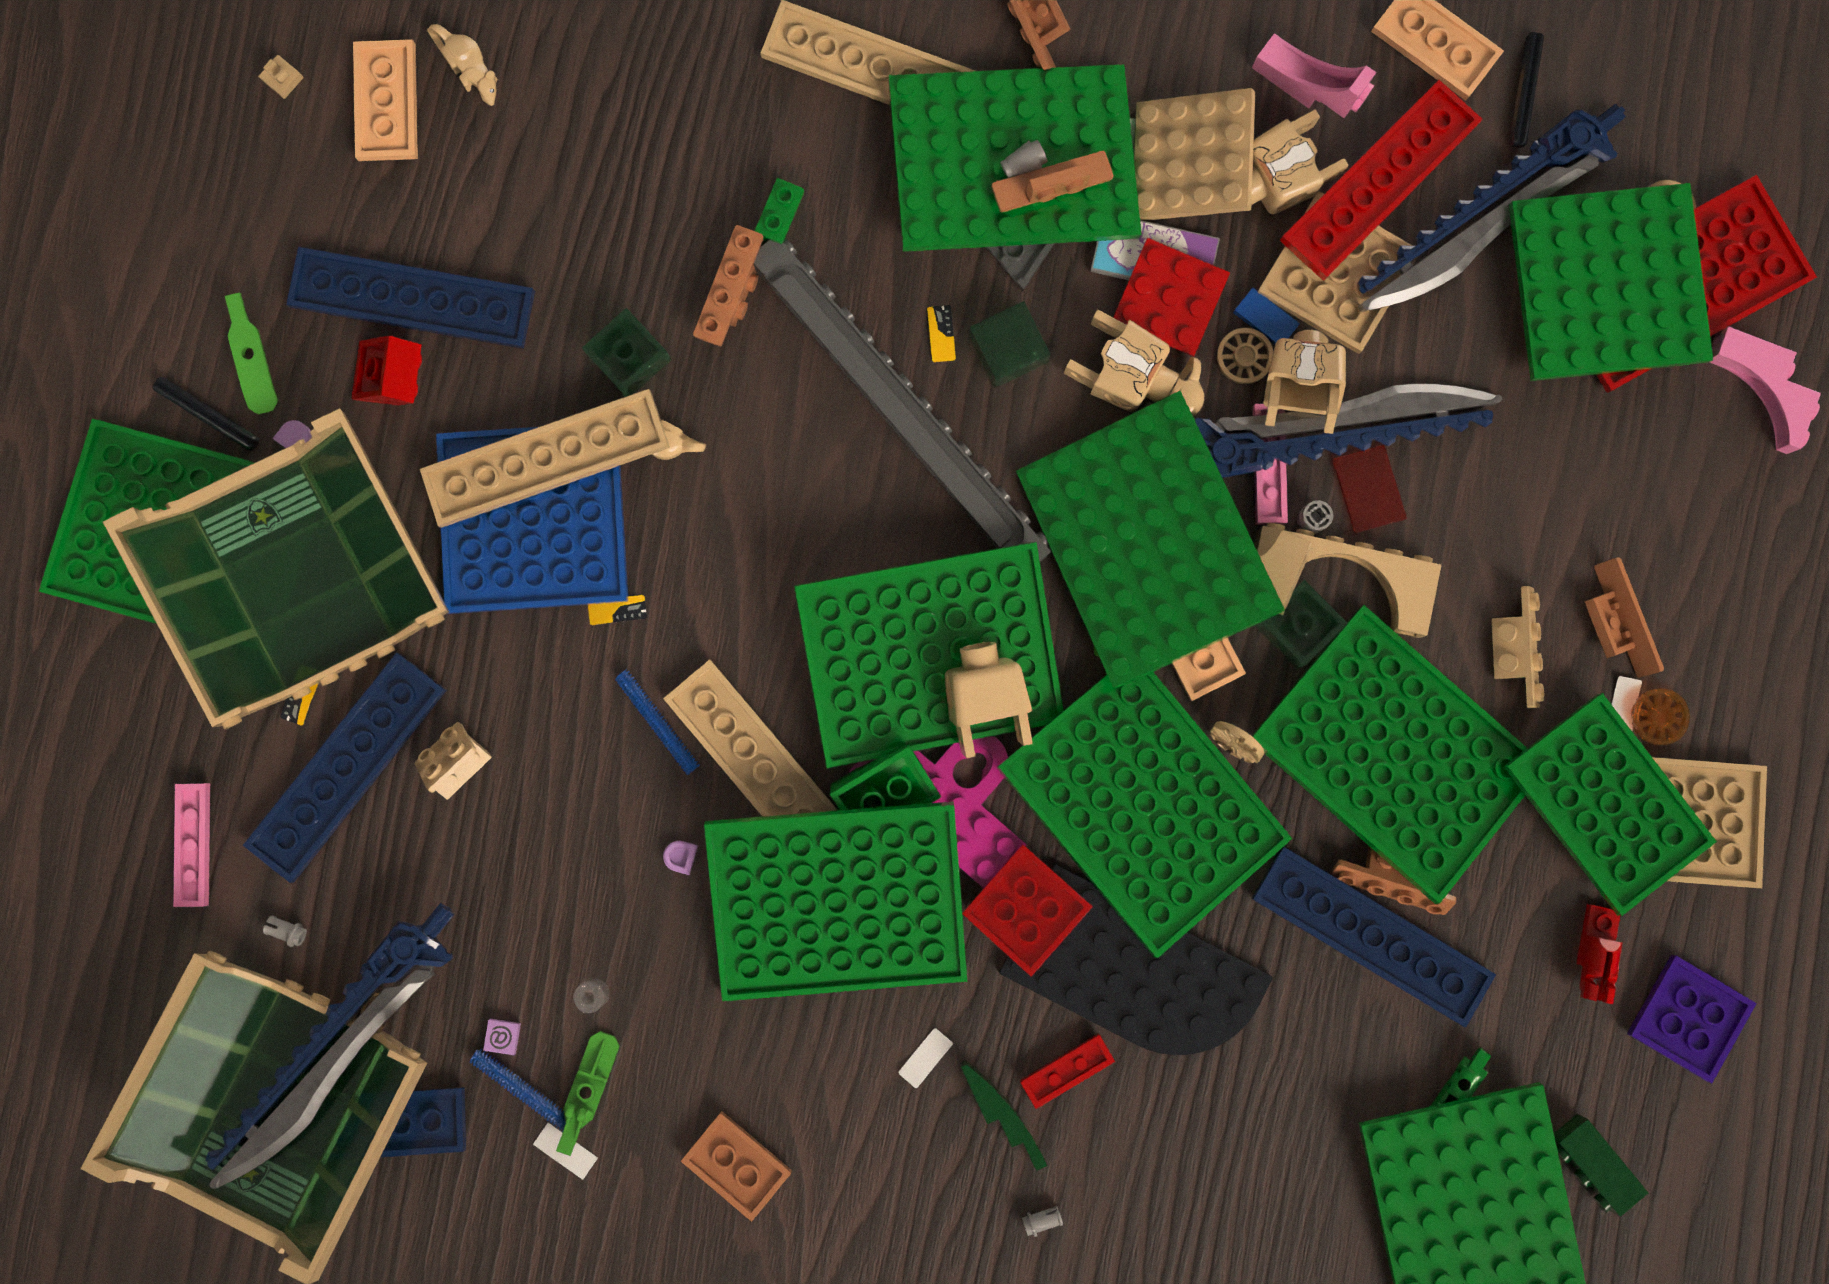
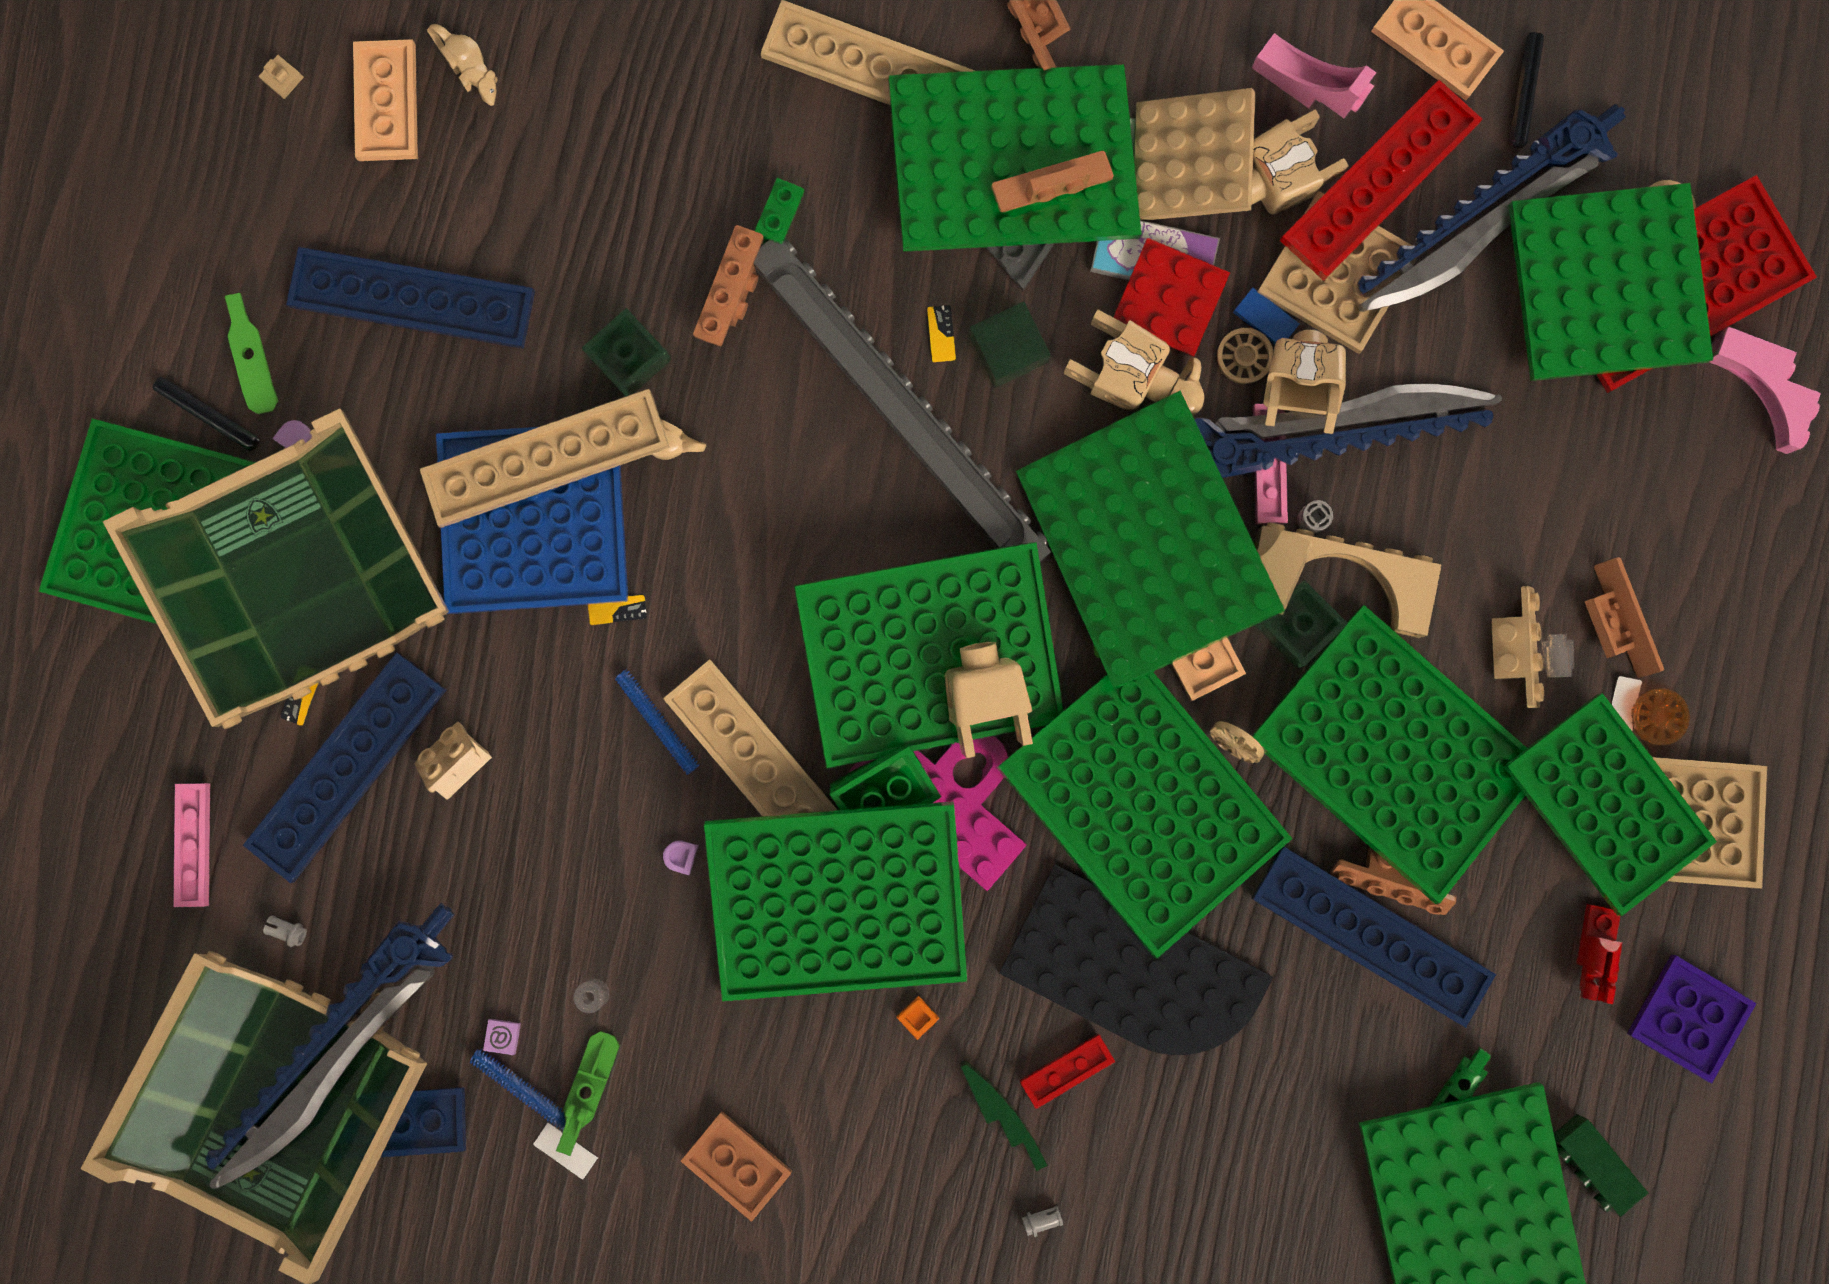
red slope [351,336,422,405] -> none
white sticker [899,1028,953,1088] -> none
red plate [962,845,1093,977] -> none
light grey cone [1000,140,1048,178] -> none
clear red piece [1333,445,1407,534] -> none
none -> orange tile [896,995,940,1040]
none -> clear brick [1542,634,1575,678]

